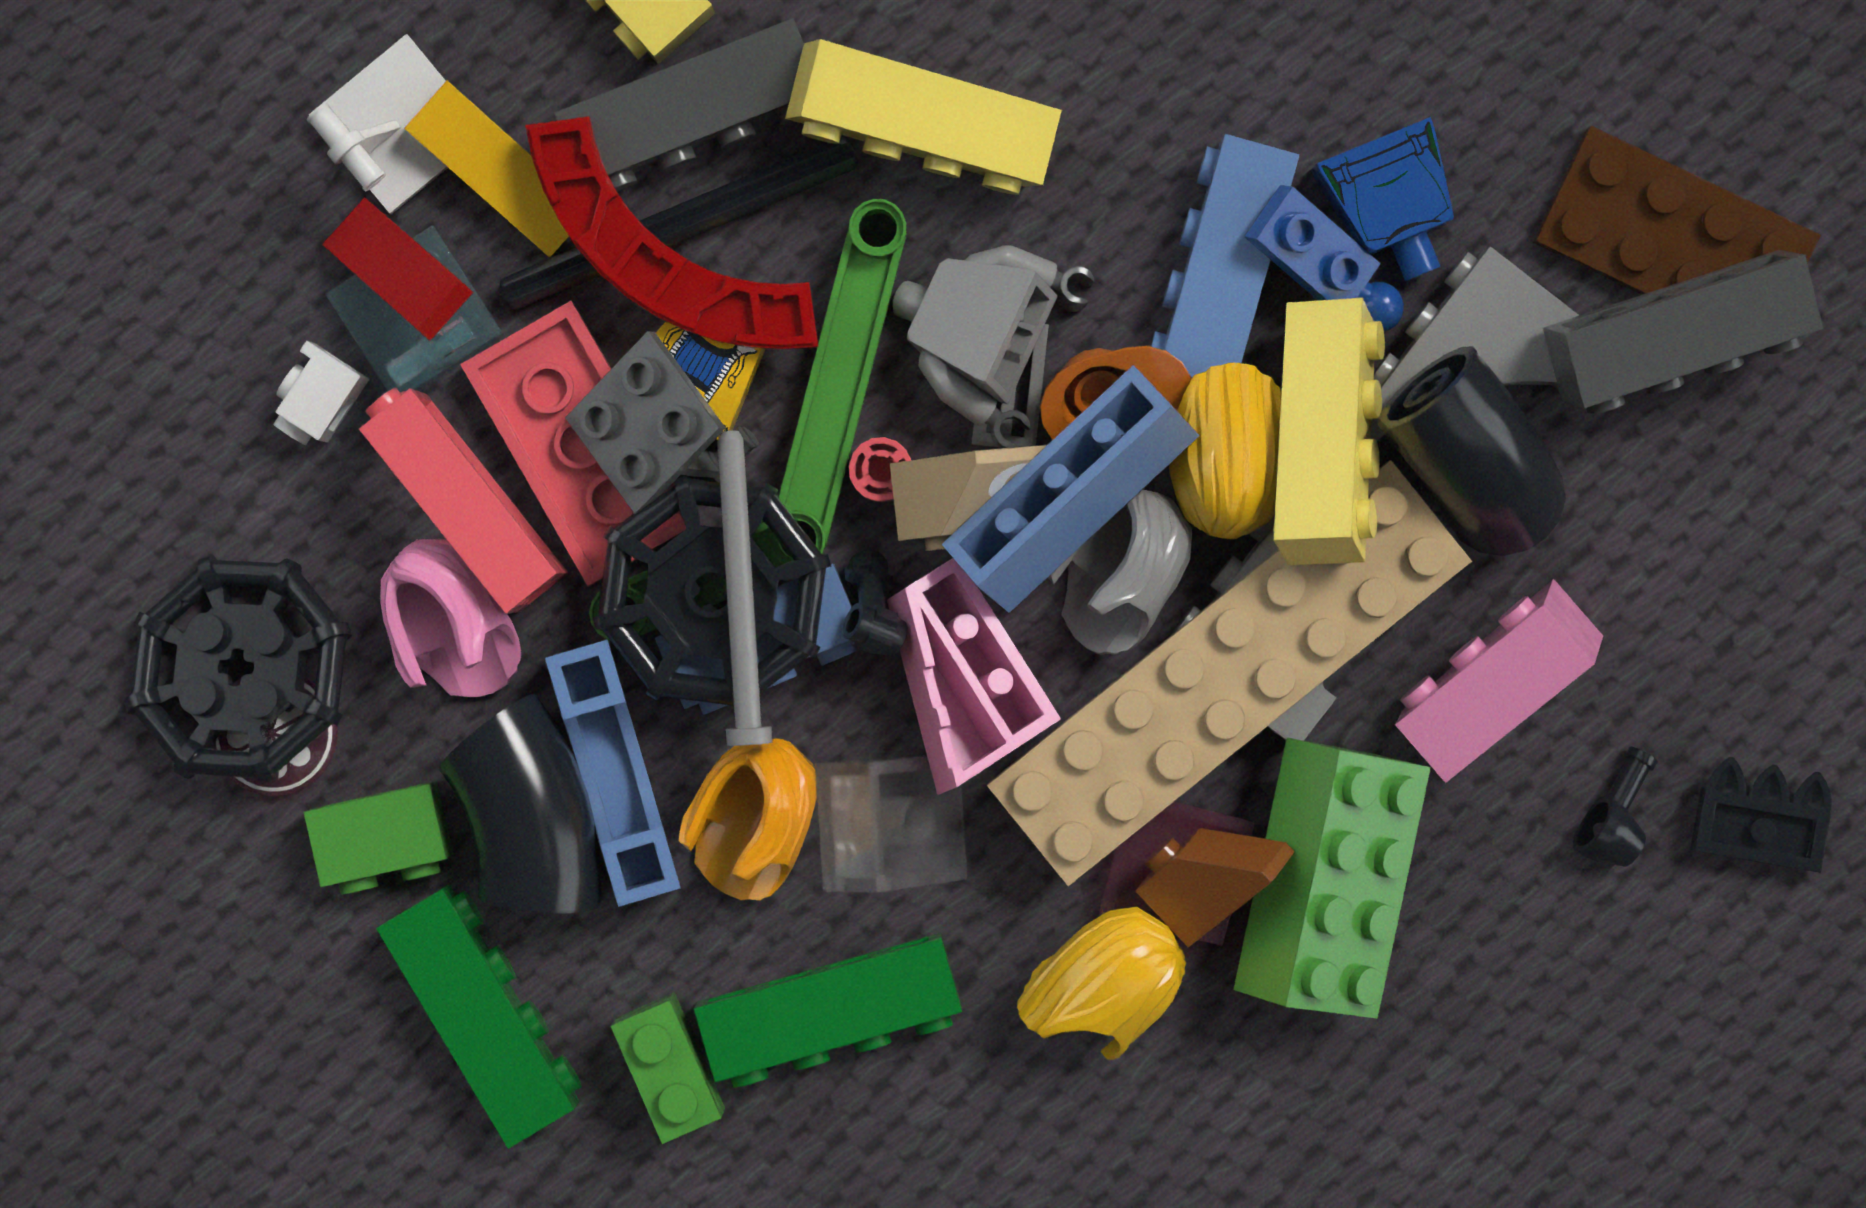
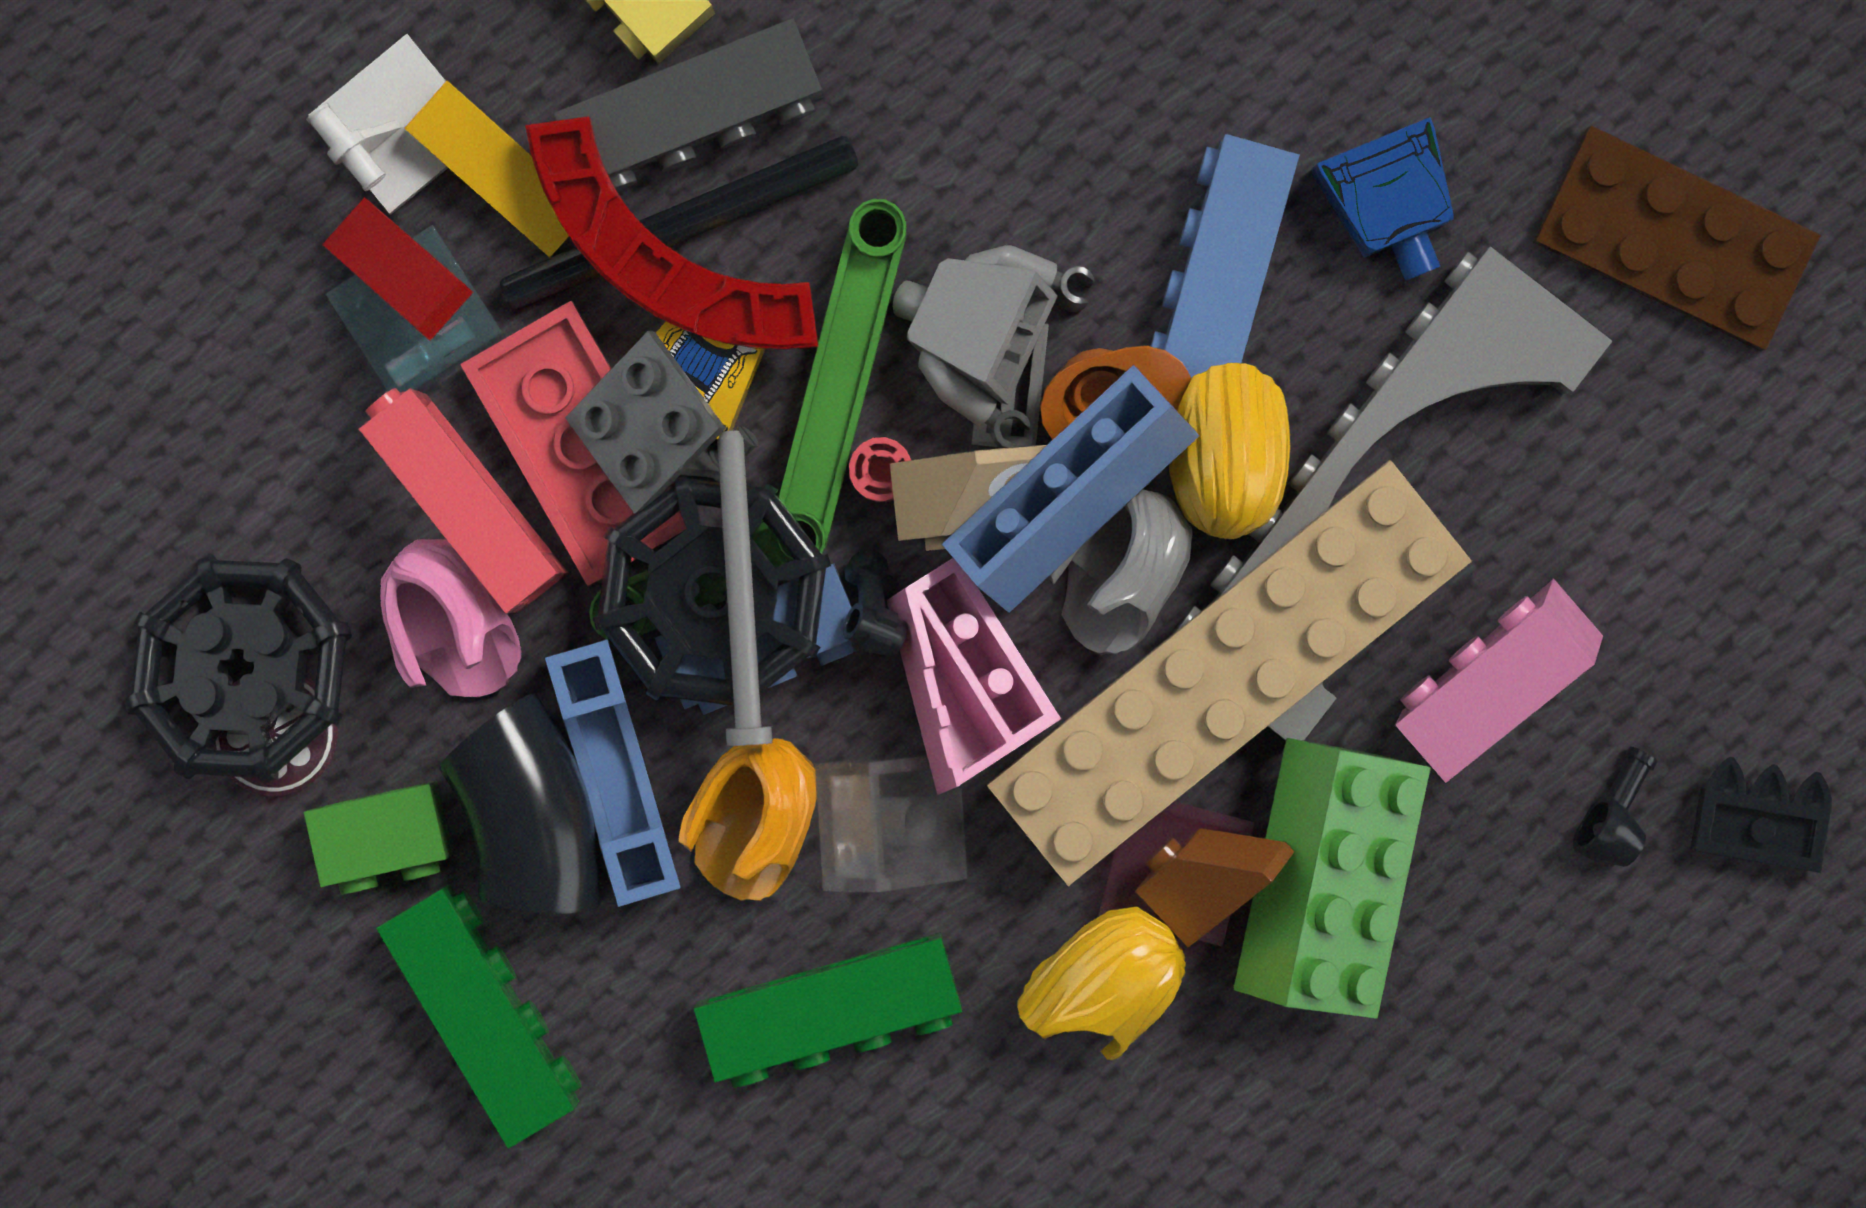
white brick [273,341,369,445] -> none
bright green brick [611,992,725,1144] -> none
light yellow brick [785,39,1062,195] -> none
blue plate [1245,185,1404,332] -> none
light yellow brick [1274,298,1385,565] -> none
black brick [1377,346,1566,556] -> none
dark grey brick [1543,250,1823,414] -> none

